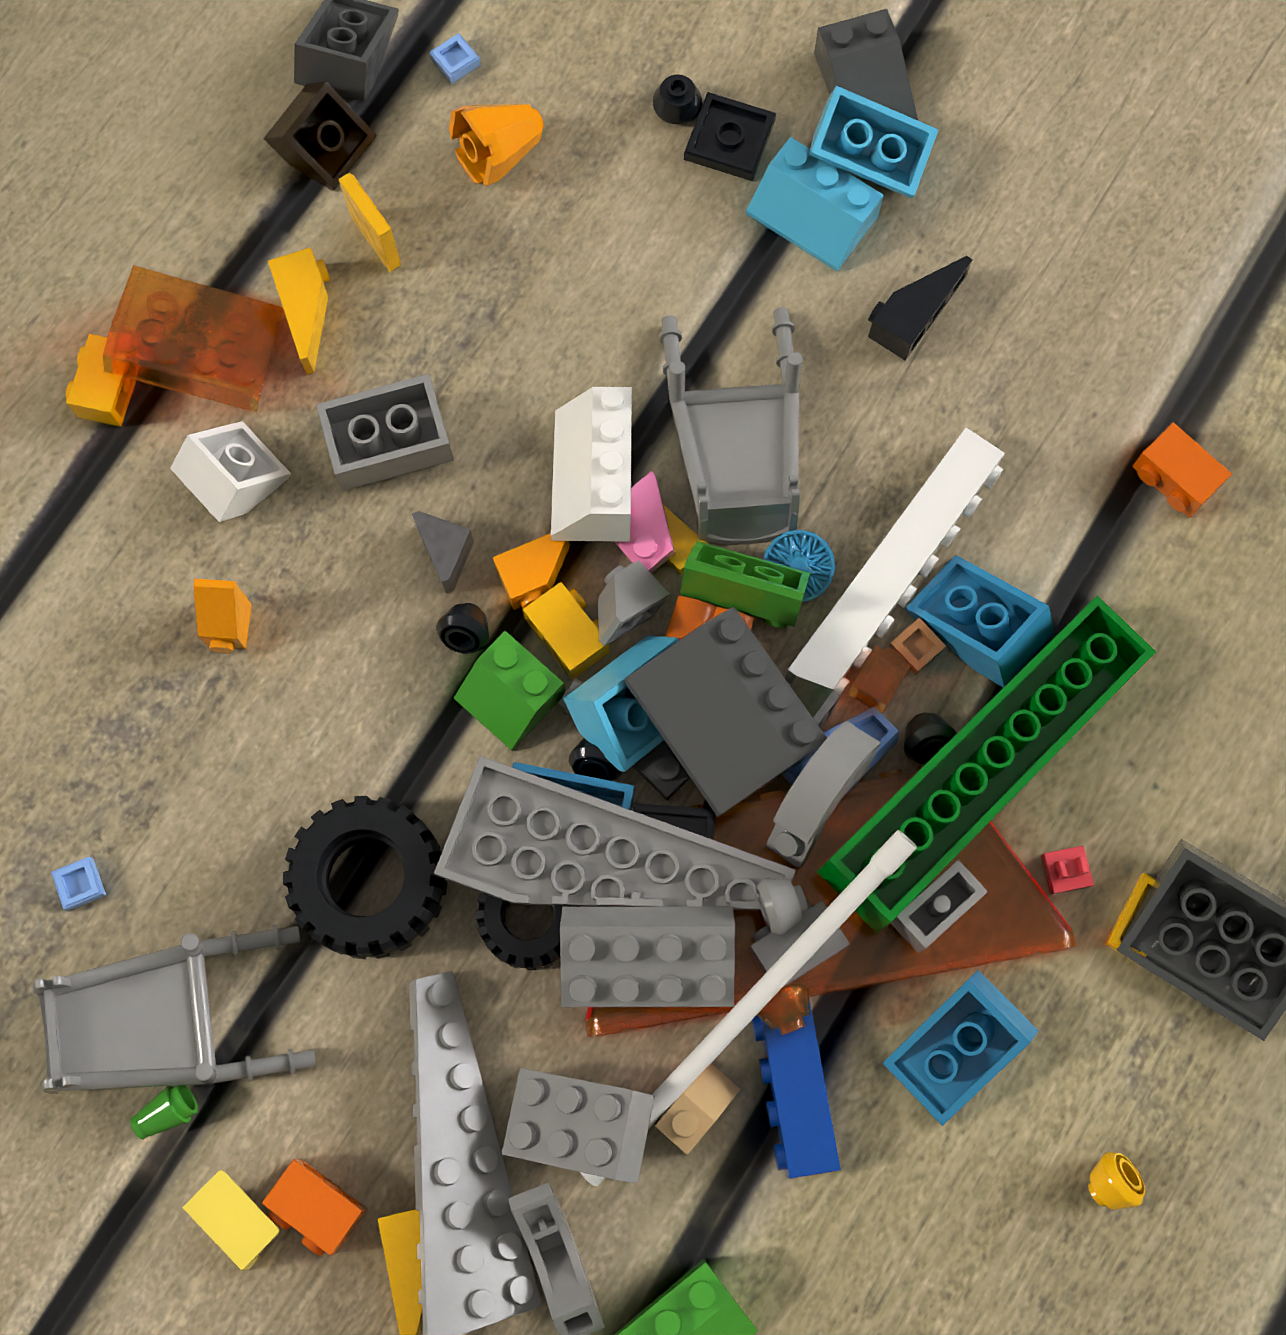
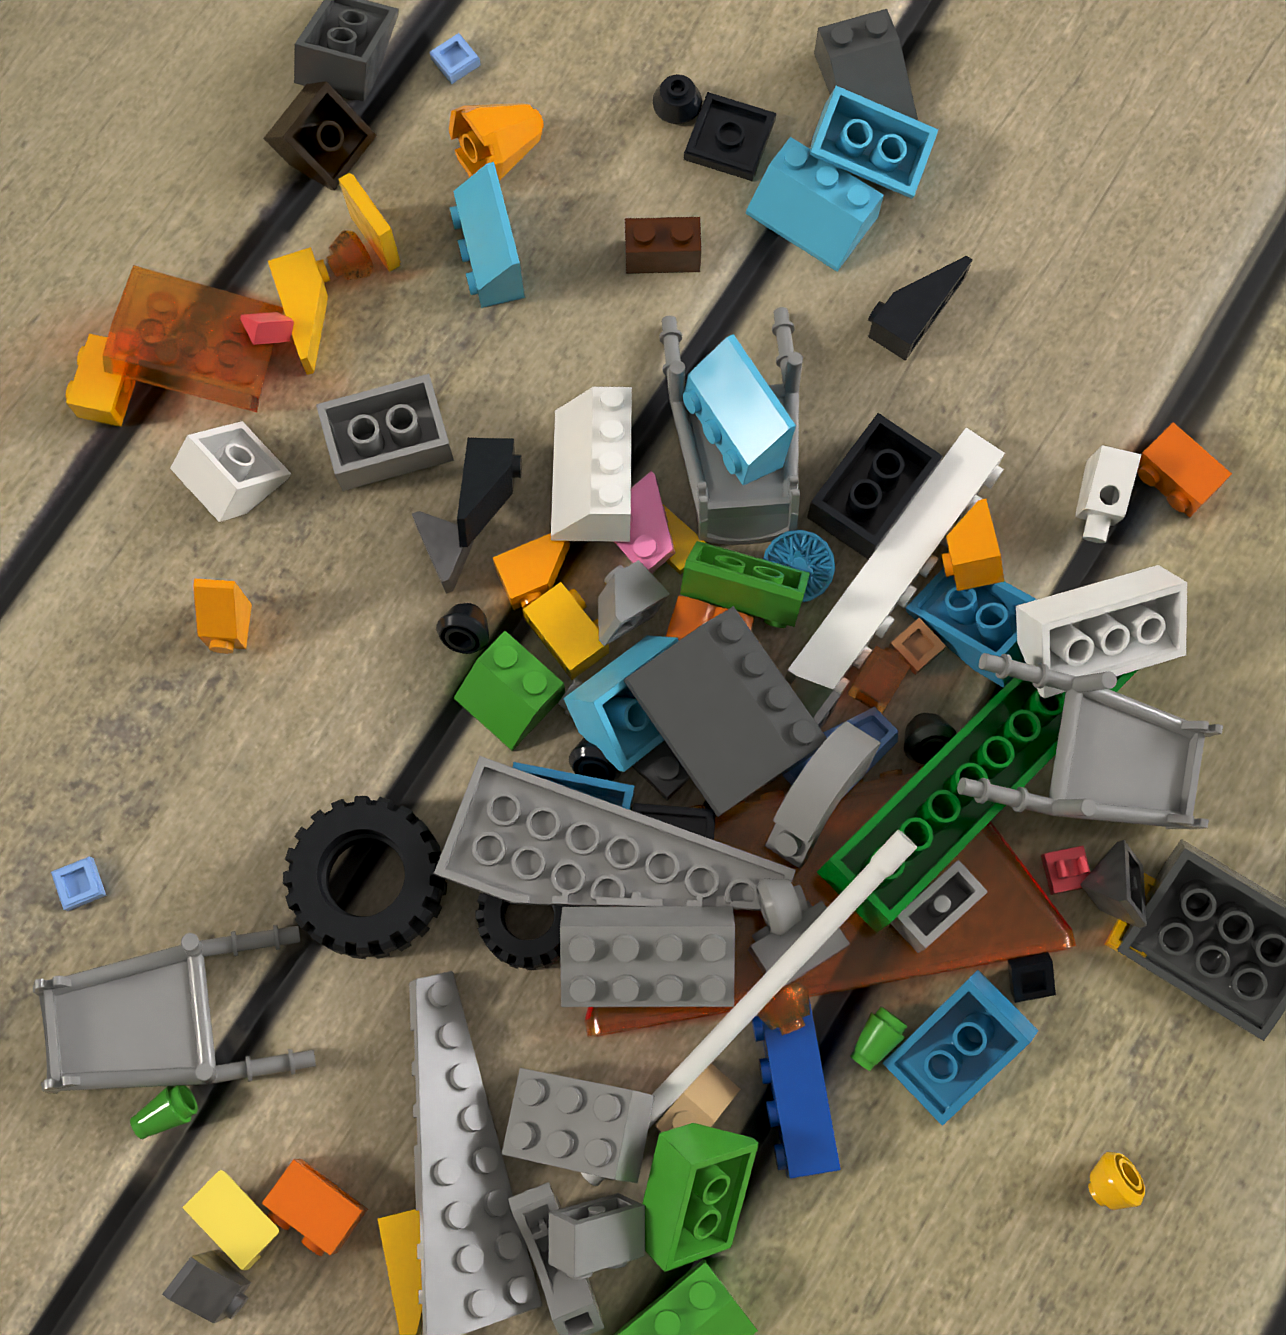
none -> flat silver slope [162,1251,251,1323]
none -> coral slope [240,312,294,345]
none -> clear orange cone [325,230,374,280]
none -> medium azure slope [449,162,525,308]
none -> black slope [457,437,522,547]
none -> light grey brick [549,1193,645,1279]
none -> reddish brown brick [625,217,701,274]
none -> bright green slope [642,1123,759,1272]
none -> medium azure slope [683,334,796,486]
none -> black brick [807,413,943,560]
none -> bright green cone [850,1006,908,1071]
none -> light orange slope [941,499,1004,591]
none -> light grey piece [957,653,1223,829]
none -> black plate [1007,952,1056,1003]
none -> white slope [1016,565,1187,698]
none -> white torso [1076,445,1141,543]
none -> flat silver slope [1080,840,1147,928]

